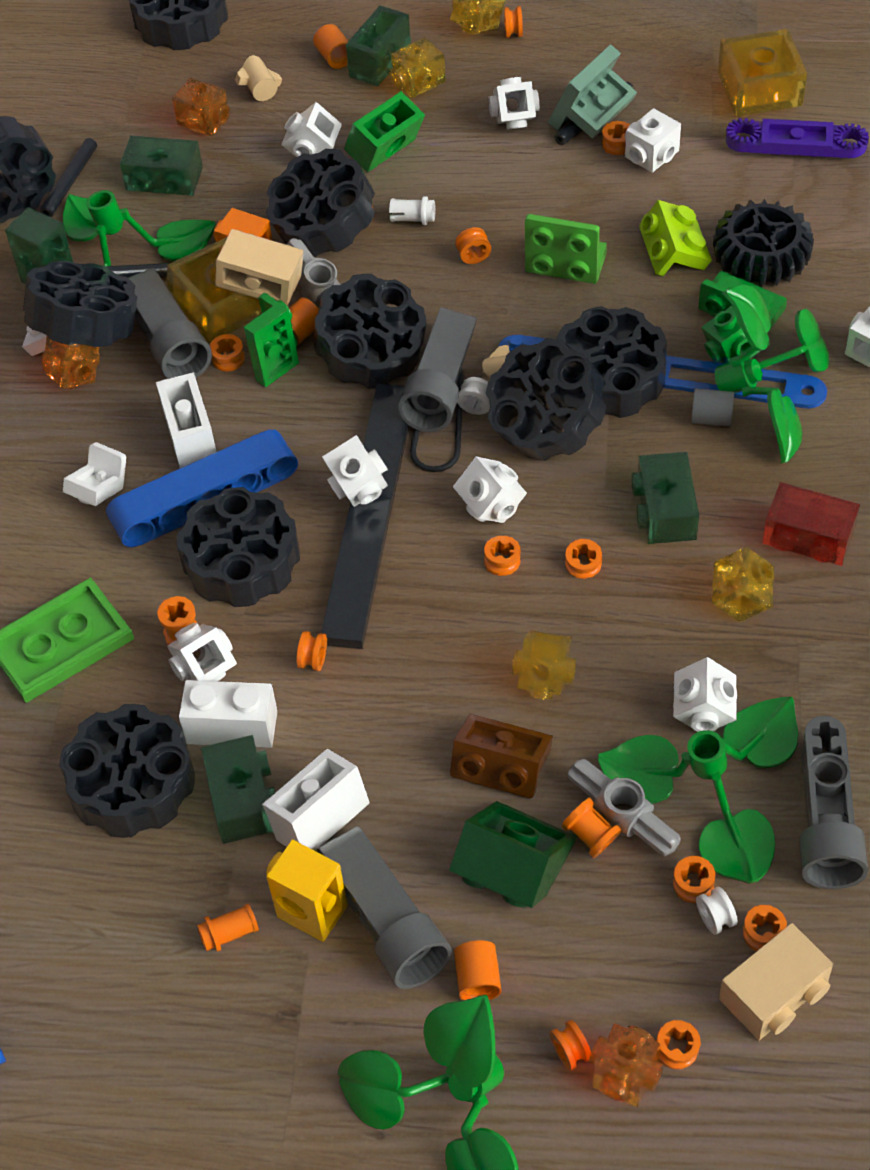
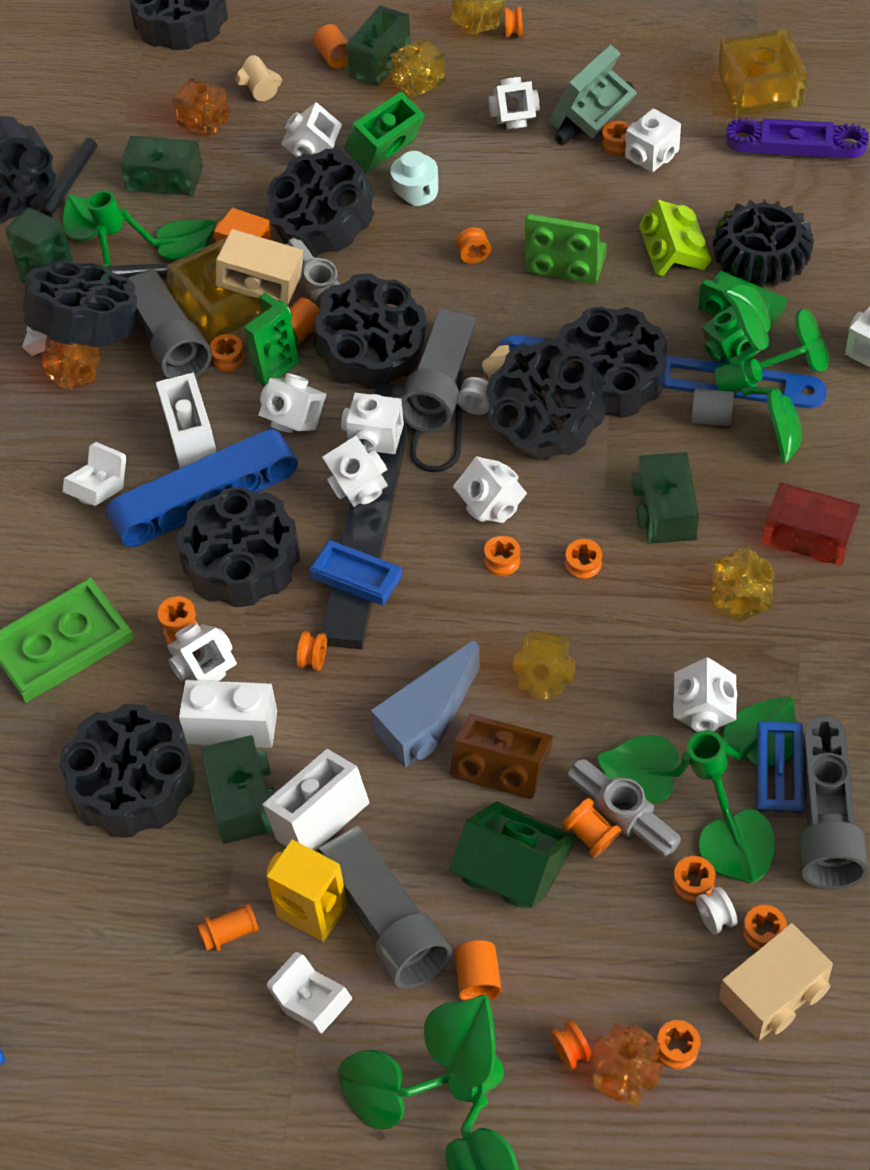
white pin [389,196,435,225] -> none
none -> white brick [259,373,326,433]
none -> white bracket [267,952,353,1034]
none -> blue tile [309,540,402,606]
none -> white brick [341,393,404,454]
none -> sand blue slope [371,640,480,767]
none -> light aqua piece [390,151,439,206]
none -> blue tile [756,721,804,814]

